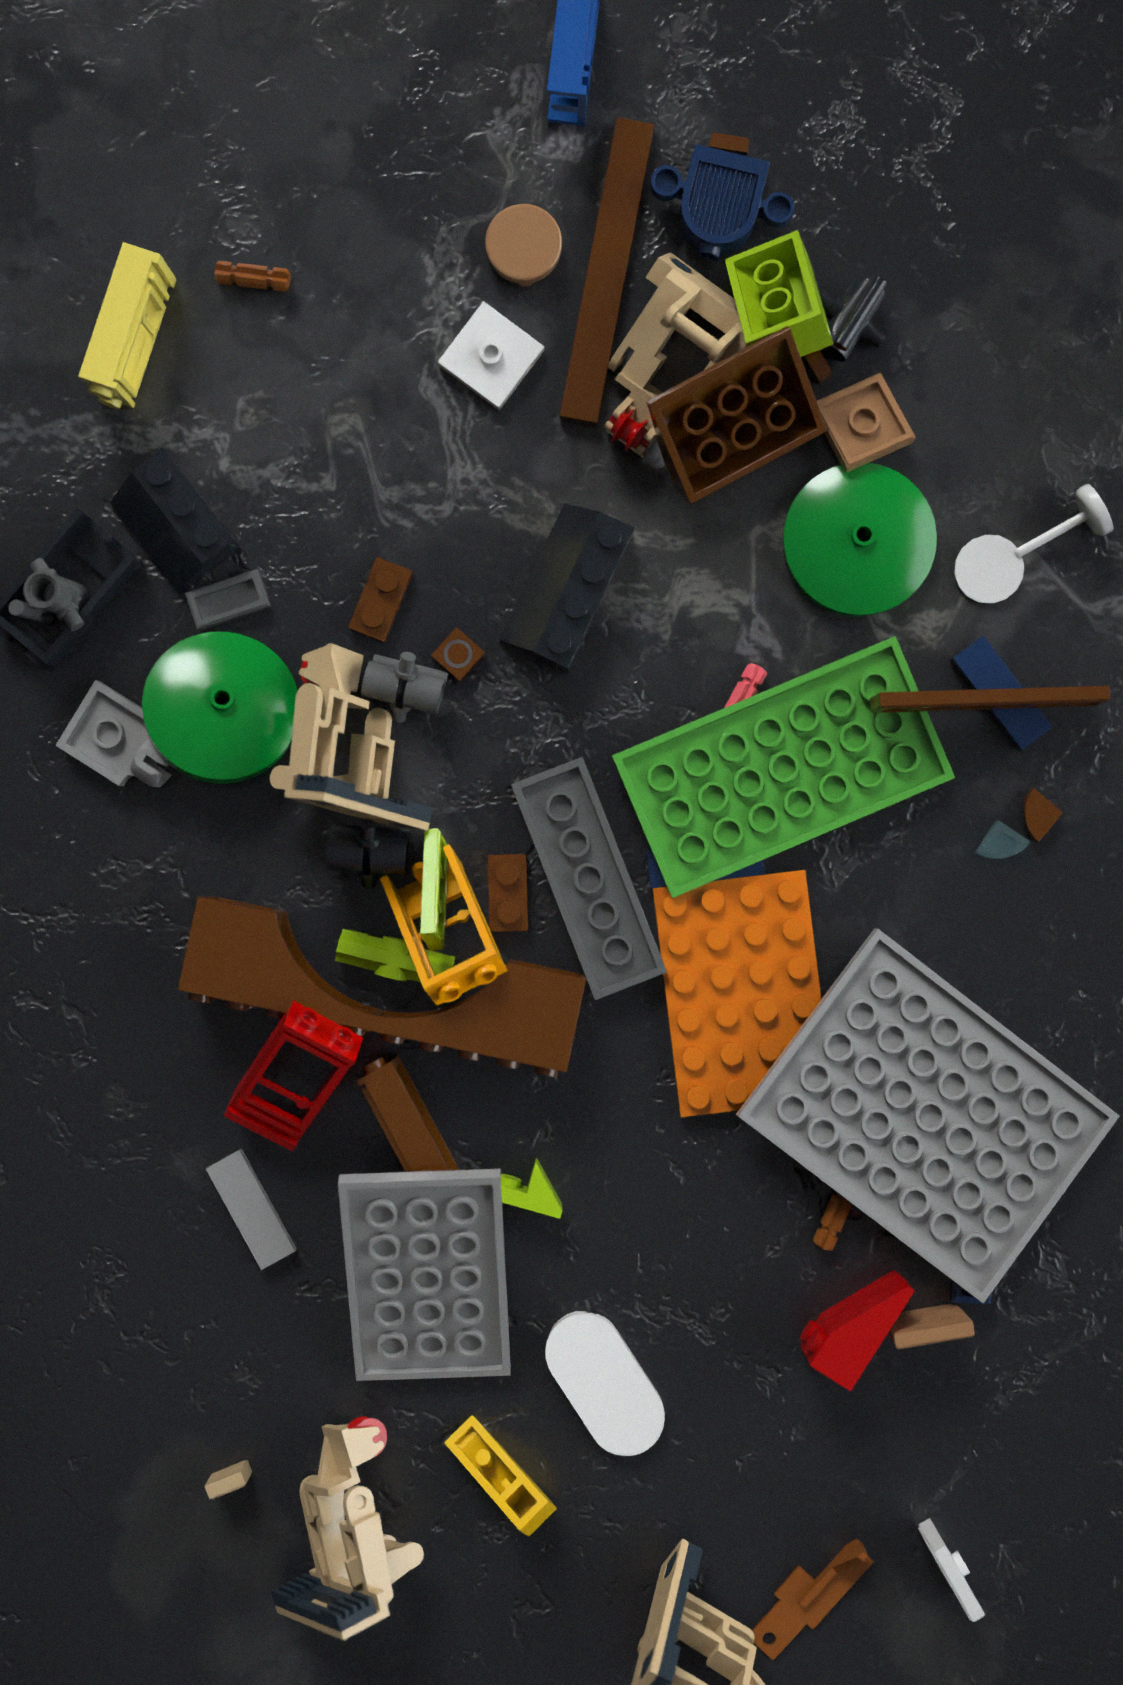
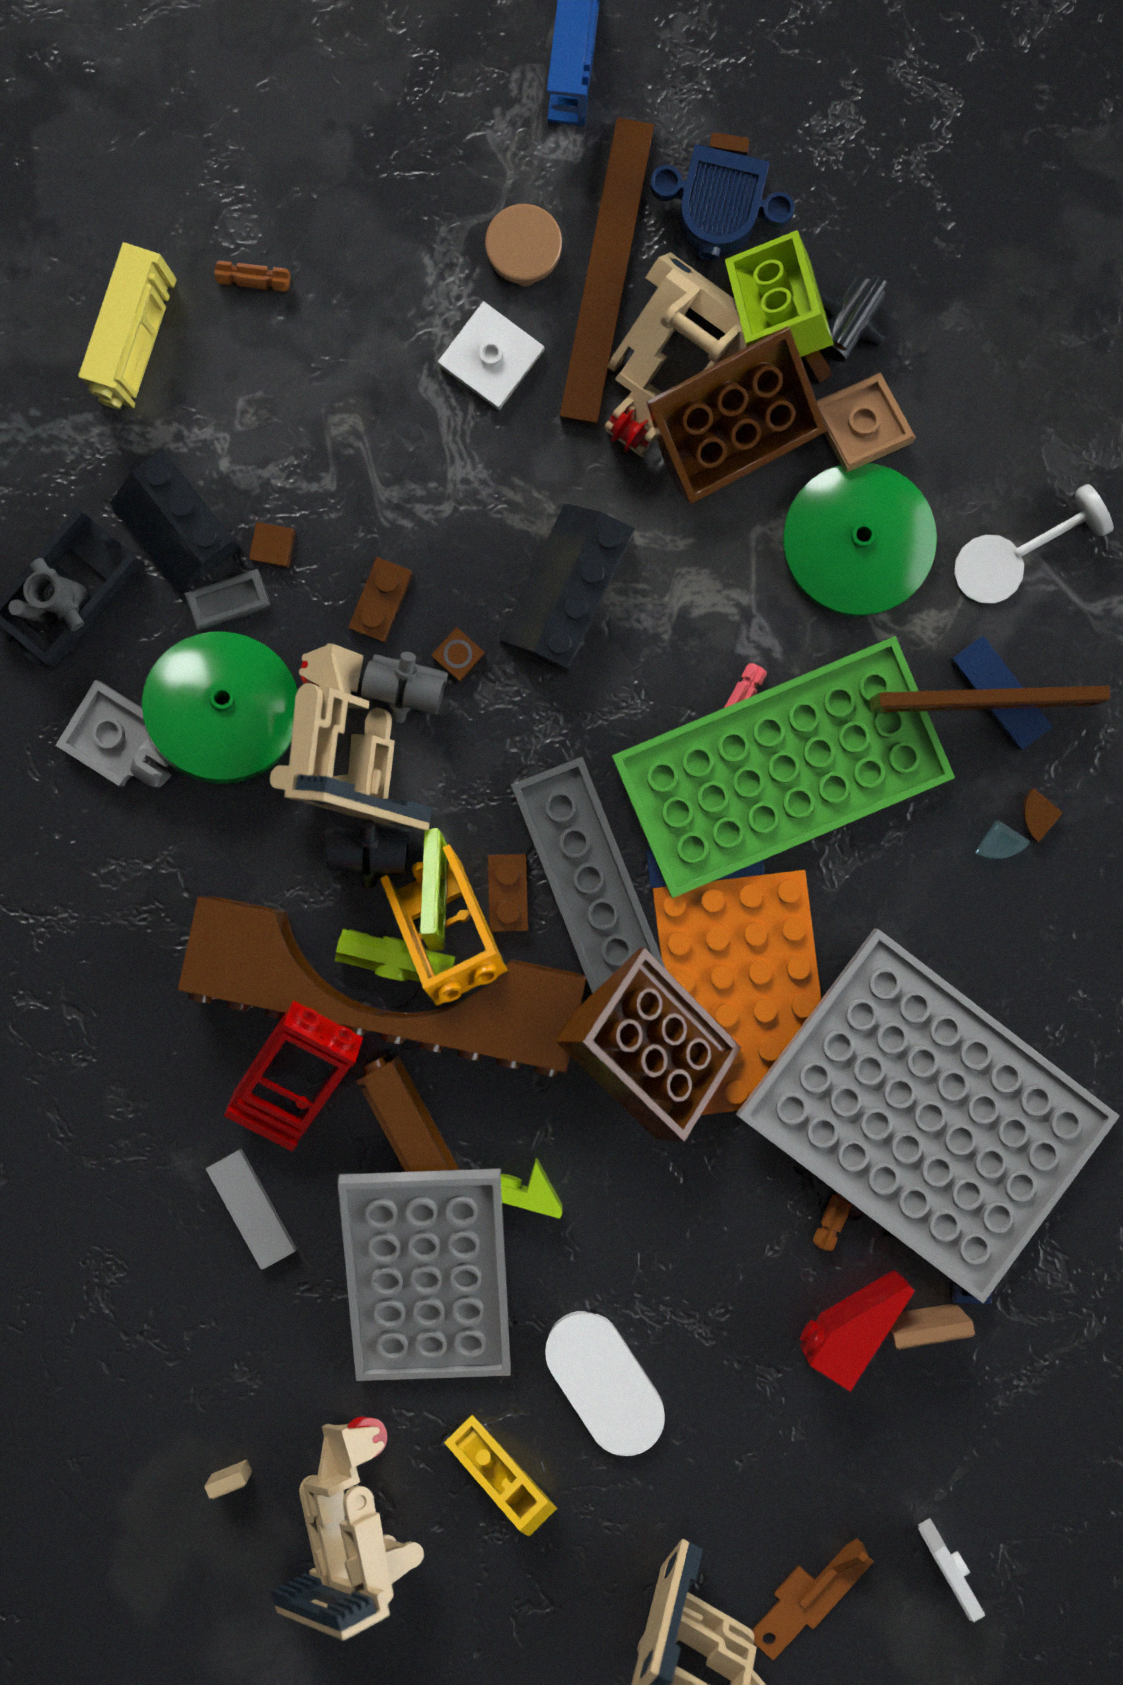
none -> reddish brown tile [249,522,296,569]
none -> reddish brown slope [555,948,741,1142]

